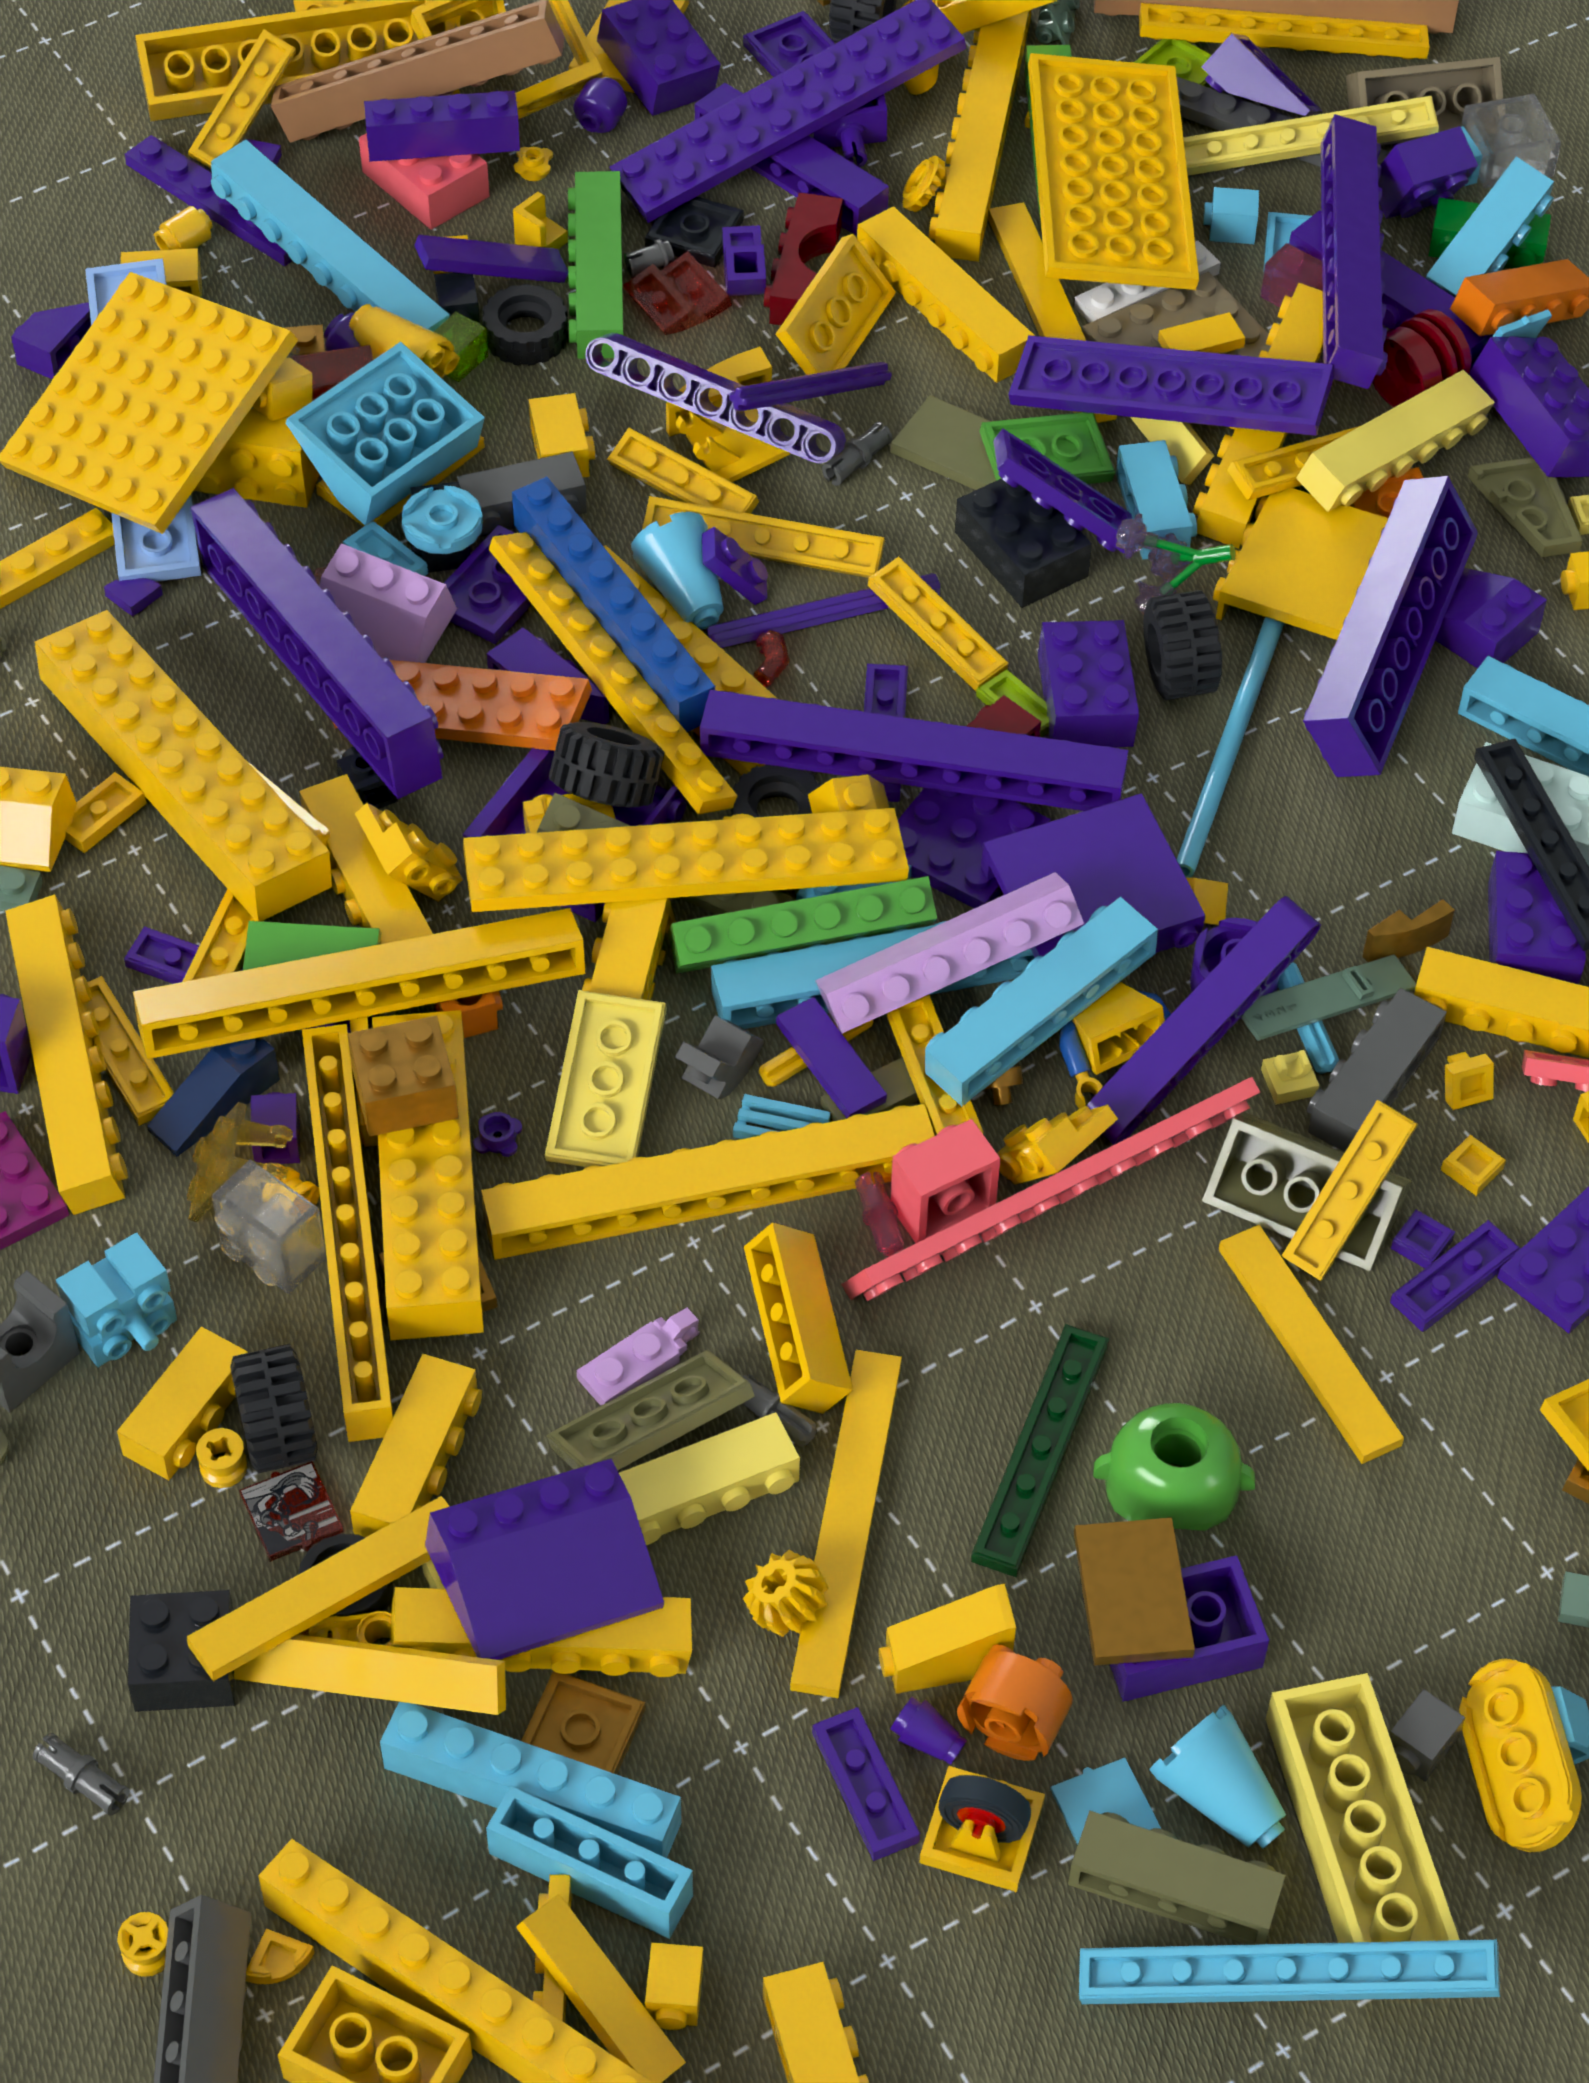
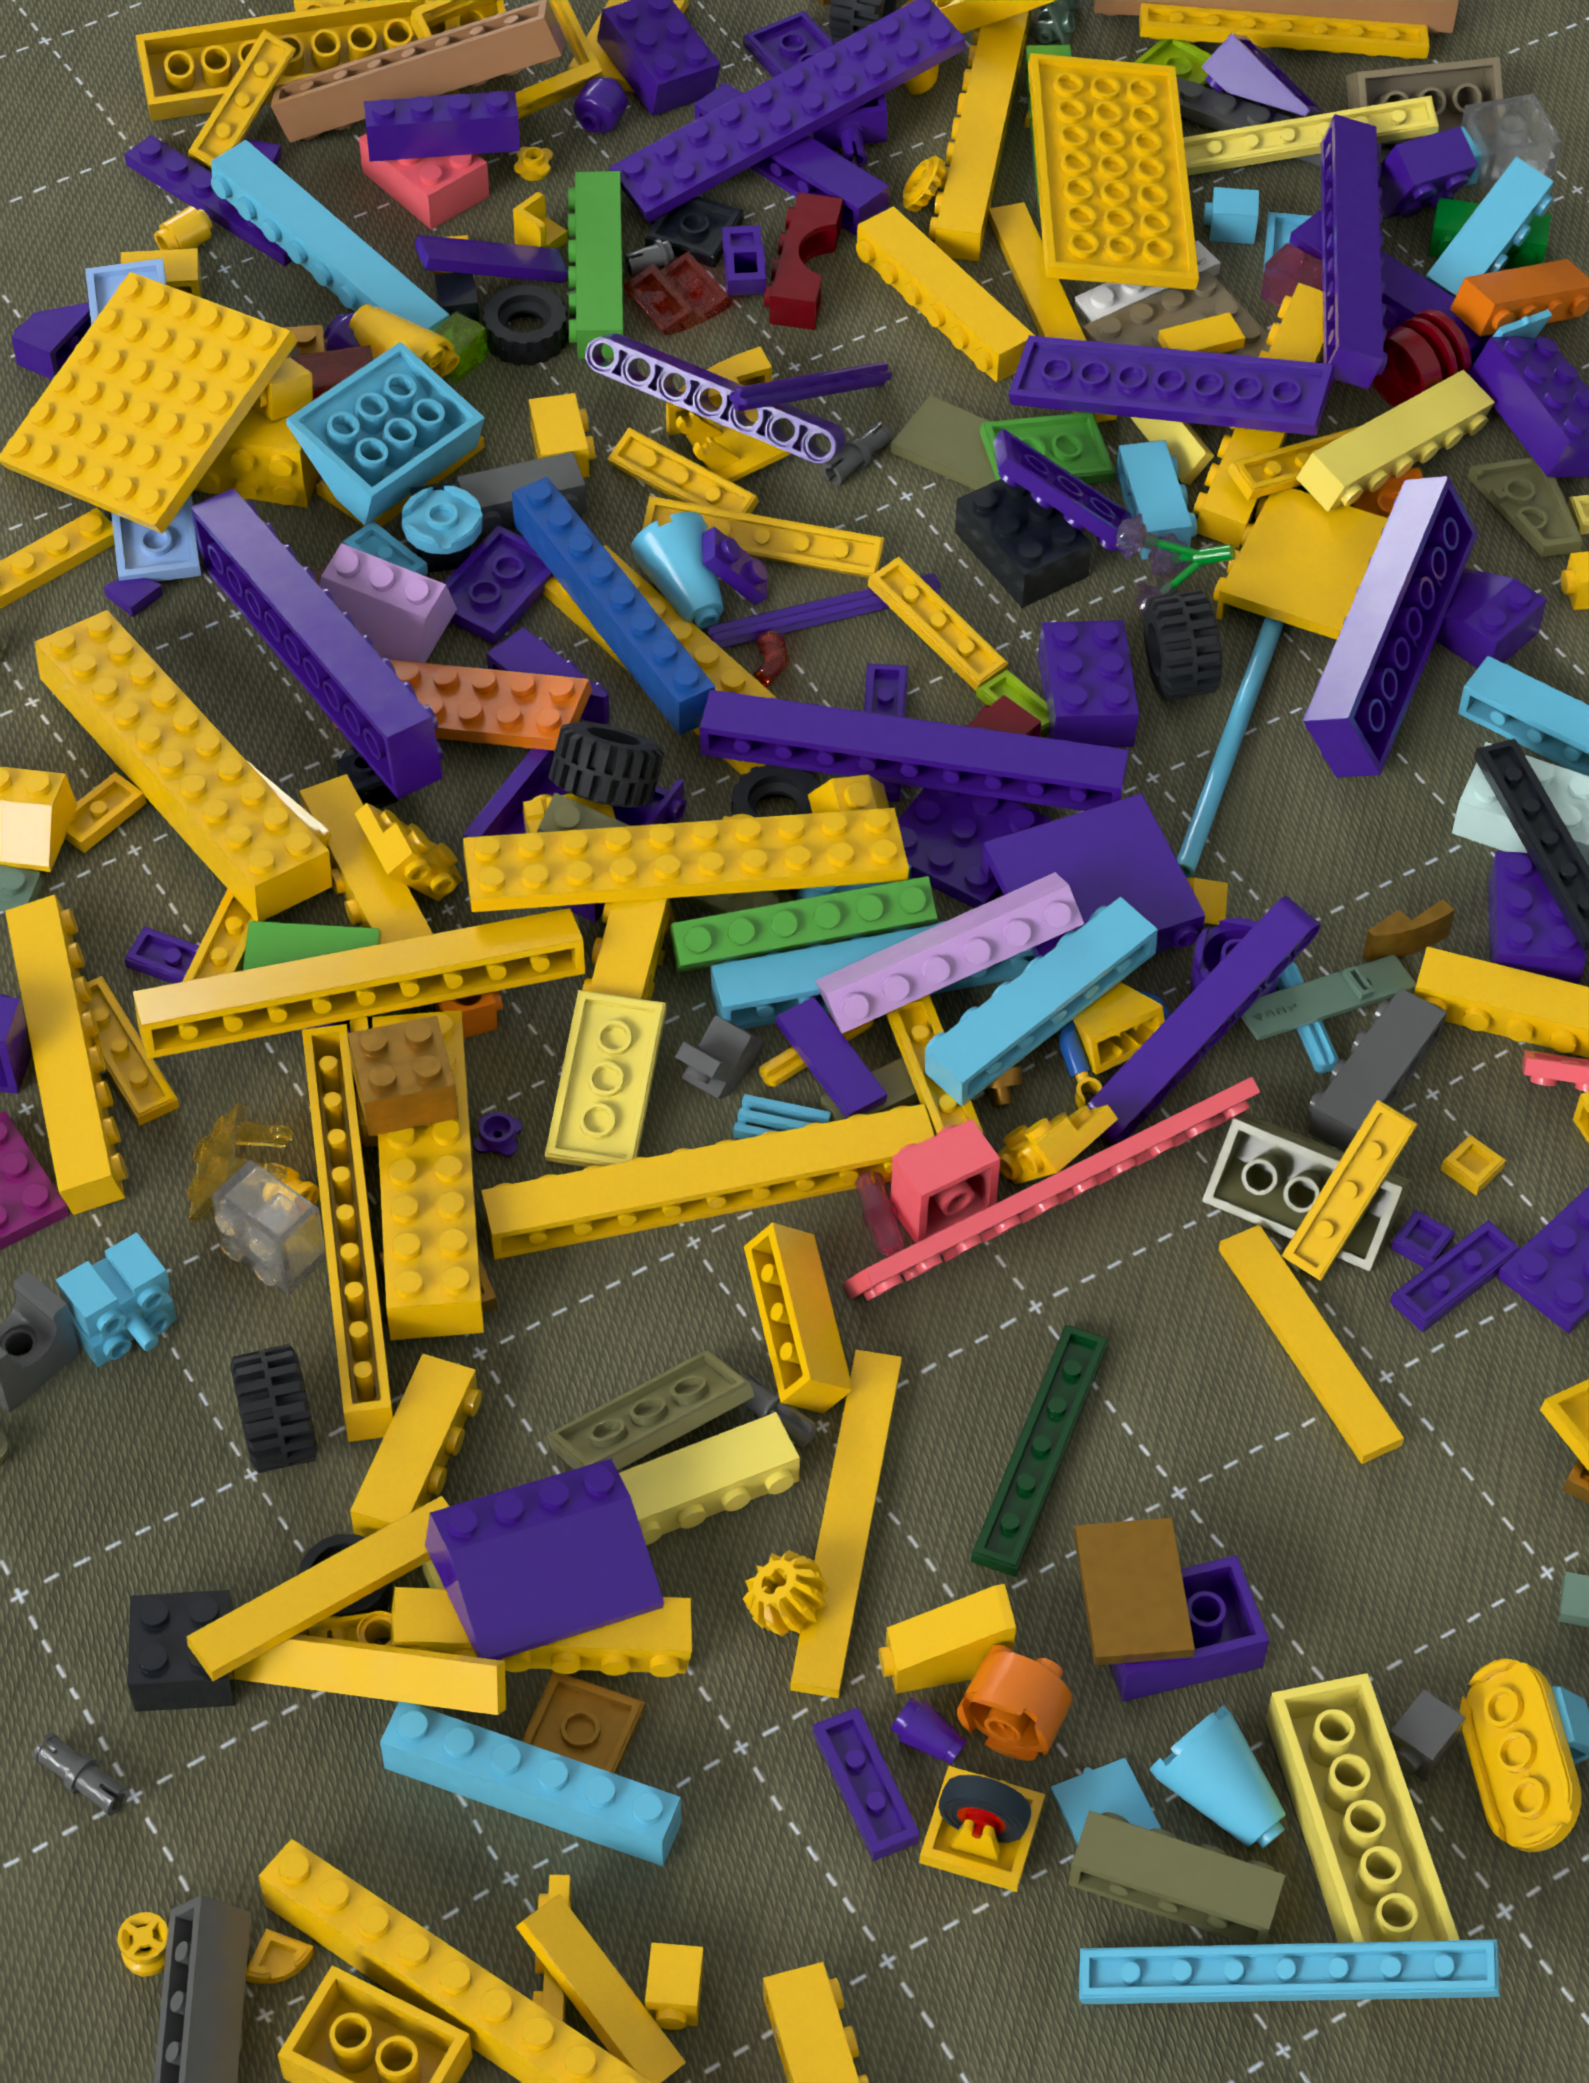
yellow brick [117,1326,248,1481] -> none
dark blue slope [147,1037,280,1157] -> none
yellow wheel [196,1428,247,1488] -> none
piece [239,1461,344,1562] -> none
dark purple brick [251,1092,300,1166] -> none
medium azure brick [486,1786,693,1939] -> none
yellow plate [489,532,738,814] -> none
lavender hinge [577,1308,699,1405] -> none
yellow plate [776,234,896,375] -> none
bright green piece [1093,1403,1255,1531] -> none
light yellow tile [1261,1050,1319,1105] -> none
yellow tile [1445,1052,1494,1110] -> none

